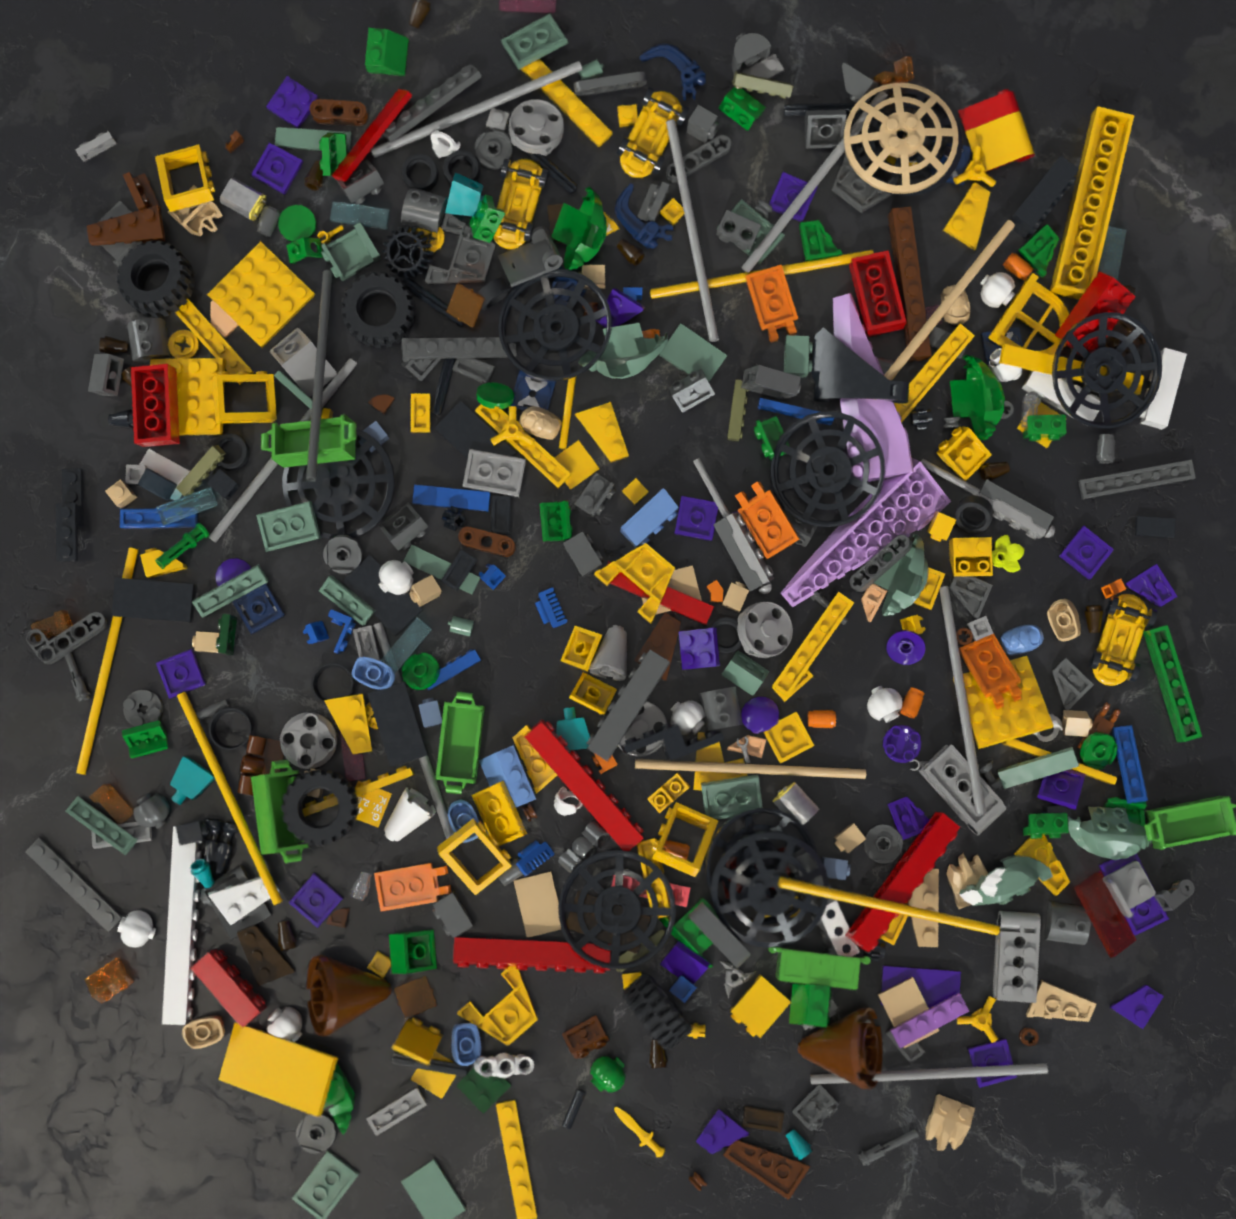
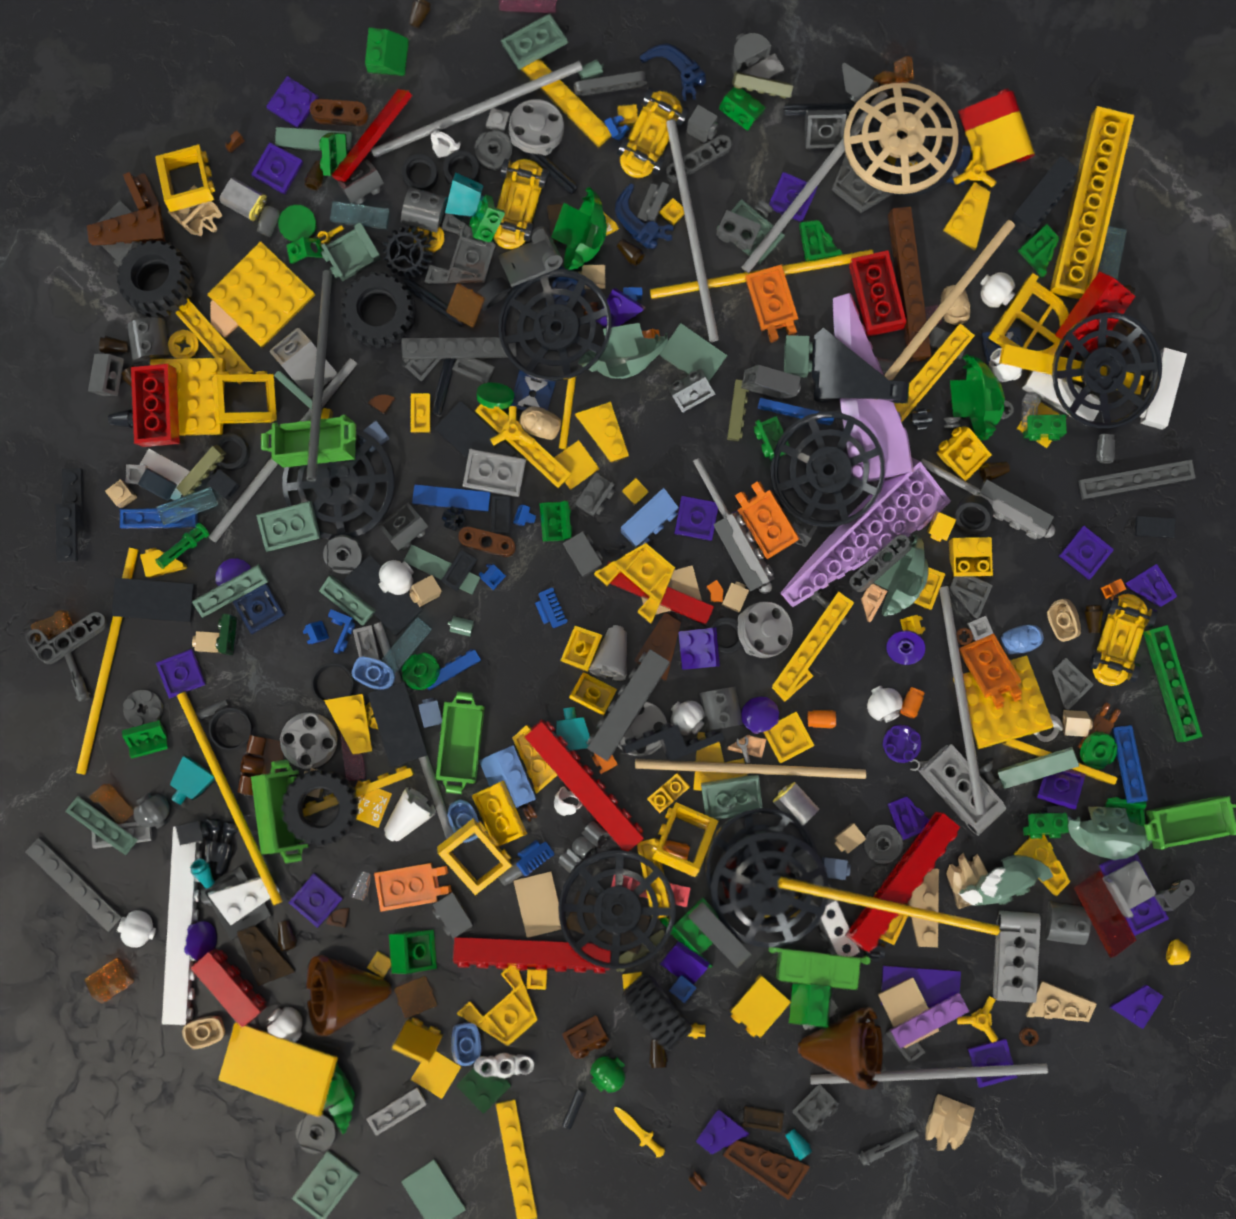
light grey plate [75,131,117,162] -> none
dark grey plate [383,64,482,143] -> none
black axle [391,1053,468,1077] -> none
light grey piece [720,961,756,998] -> none
sand green panel [722,650,769,696] -> none
neon yellow plate [992,535,1024,572] -> none
orange piece [1003,253,1034,281] -> none
none -> dark purple dish [184,921,217,961]
none -> blue tile [513,505,536,526]
none -> yellow tile [527,968,547,990]
none -> blue tile [604,116,629,140]
none -> yellow cone [1166,939,1191,965]

